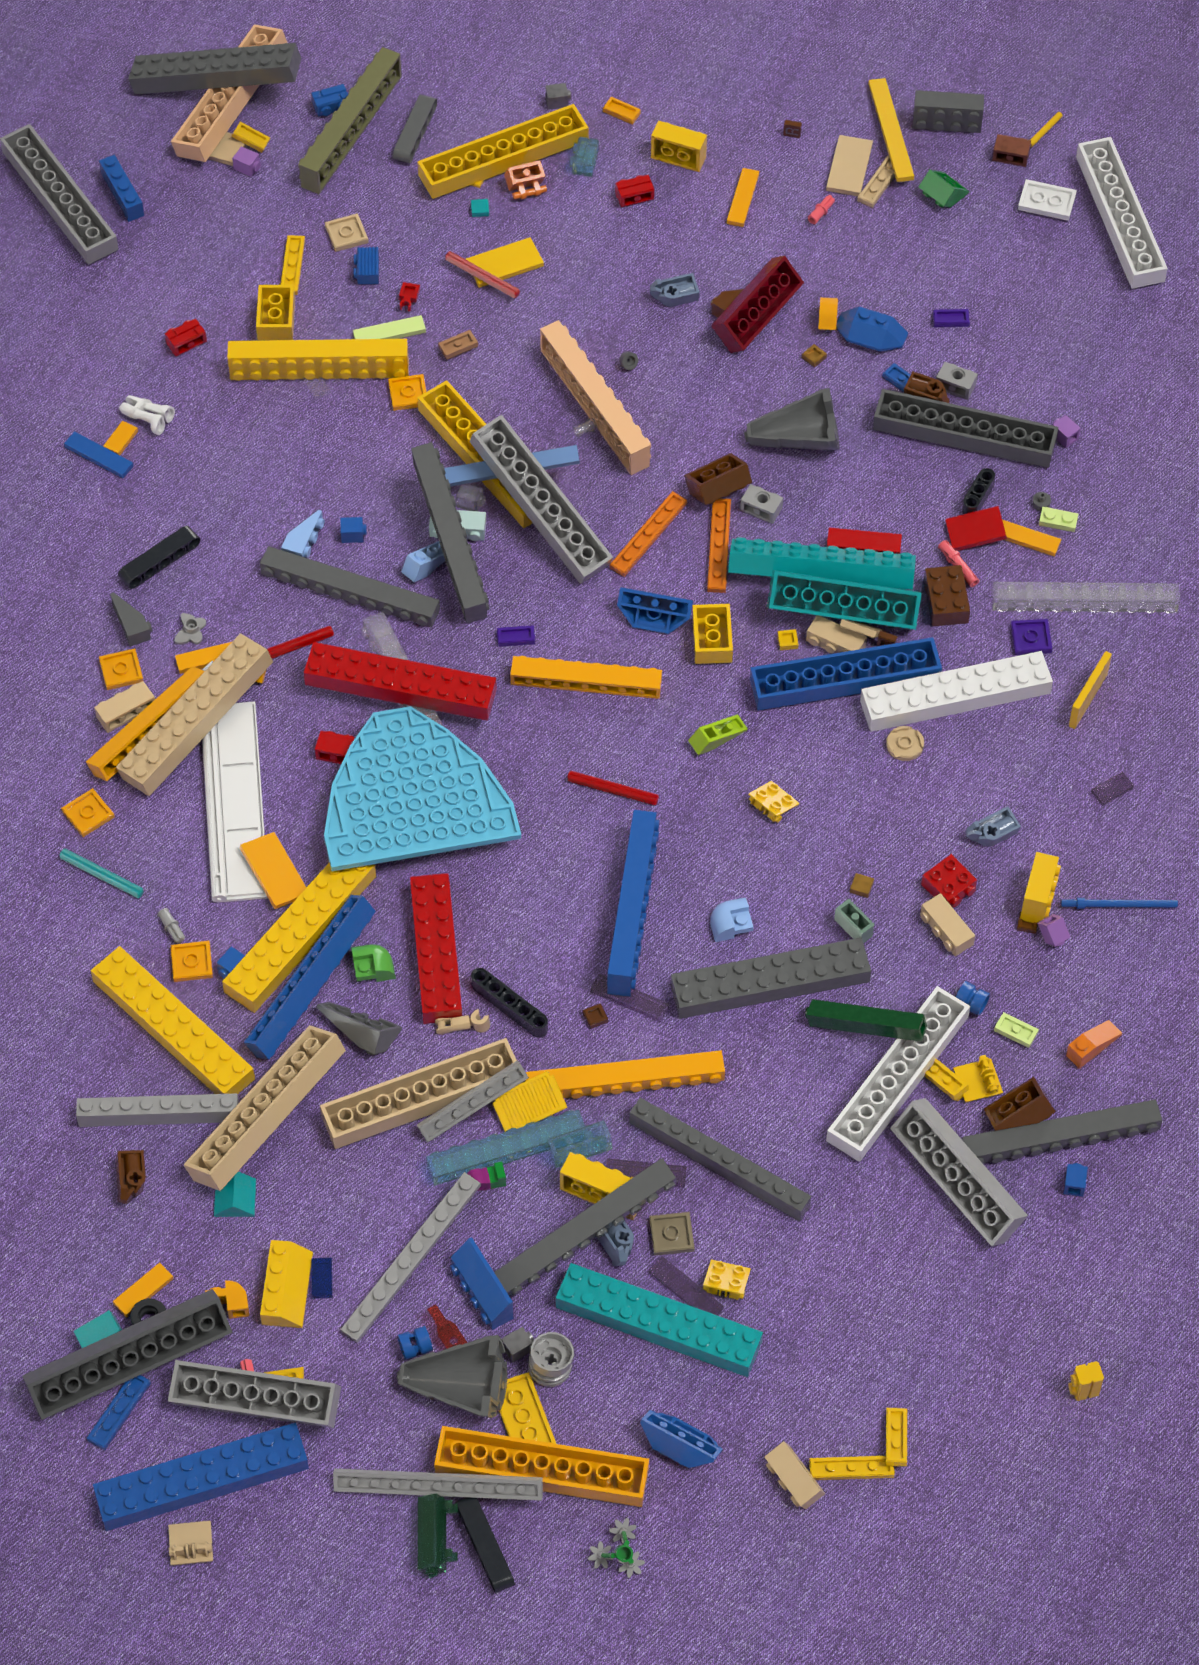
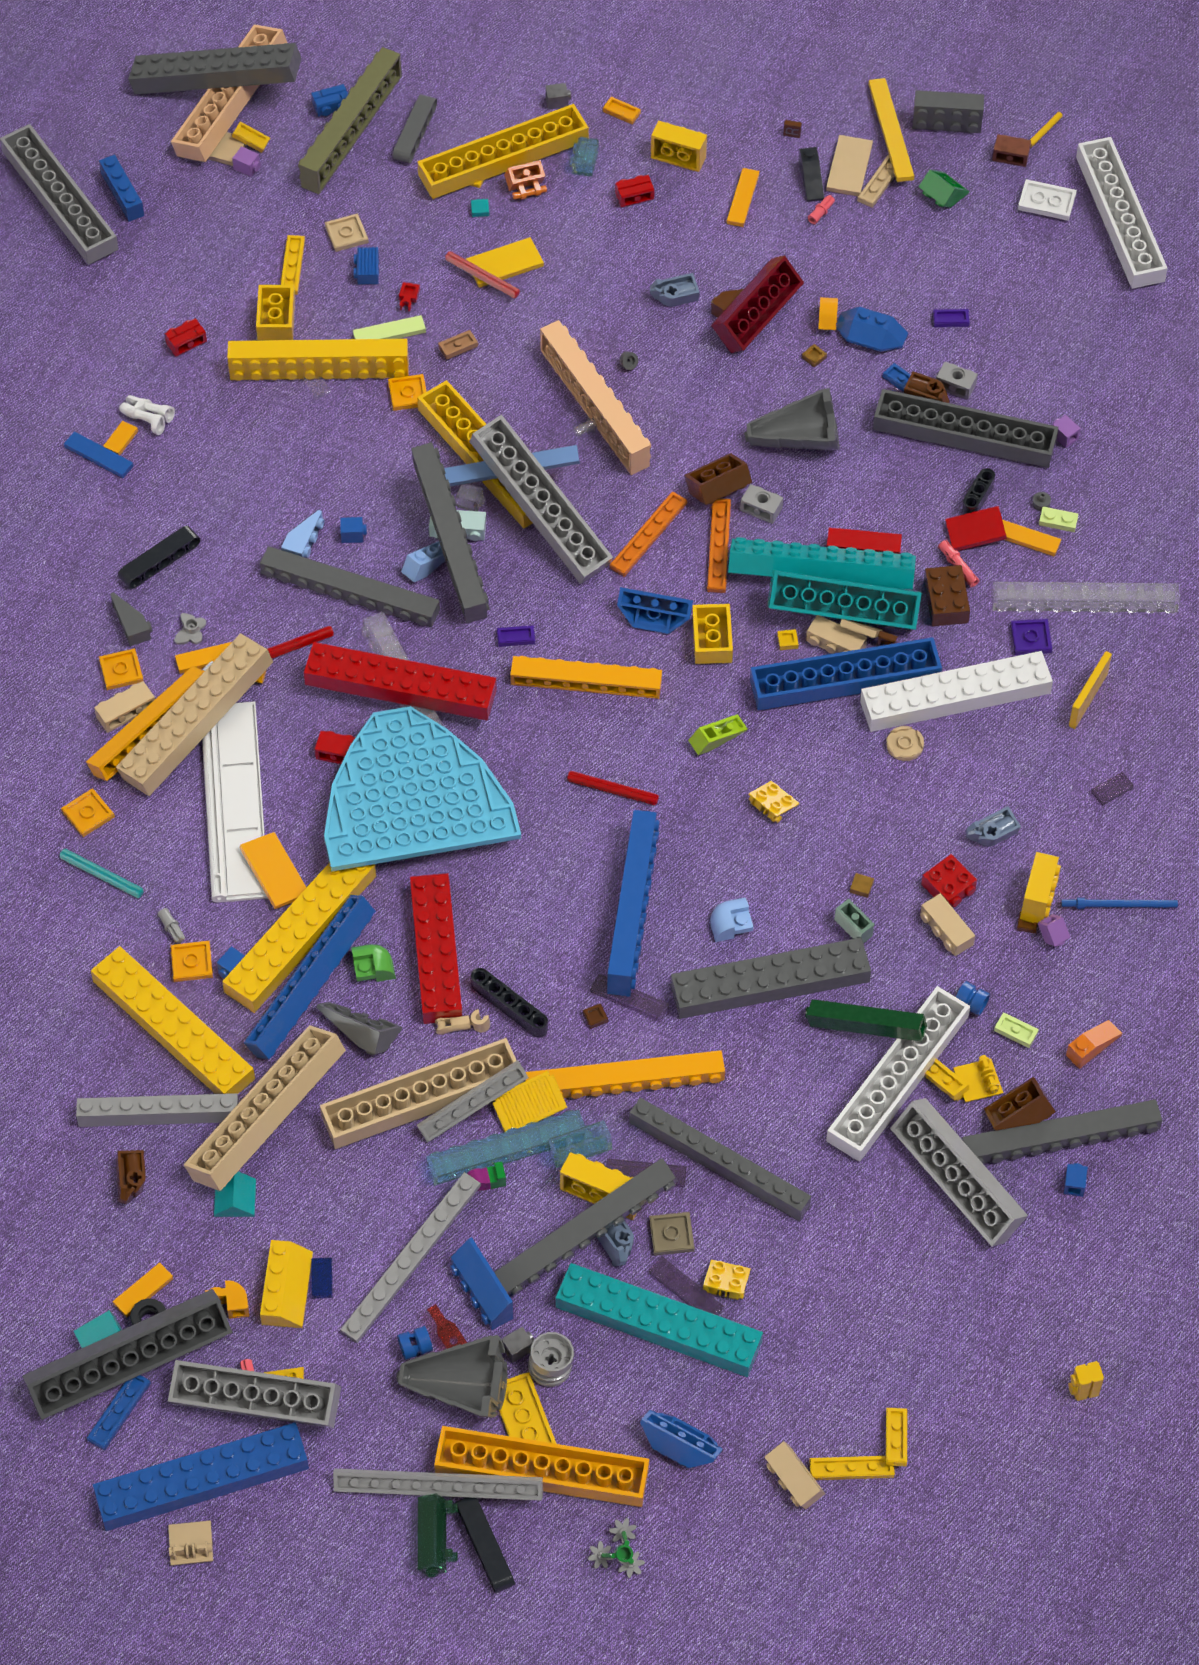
none -> black slope [799,147,824,202]

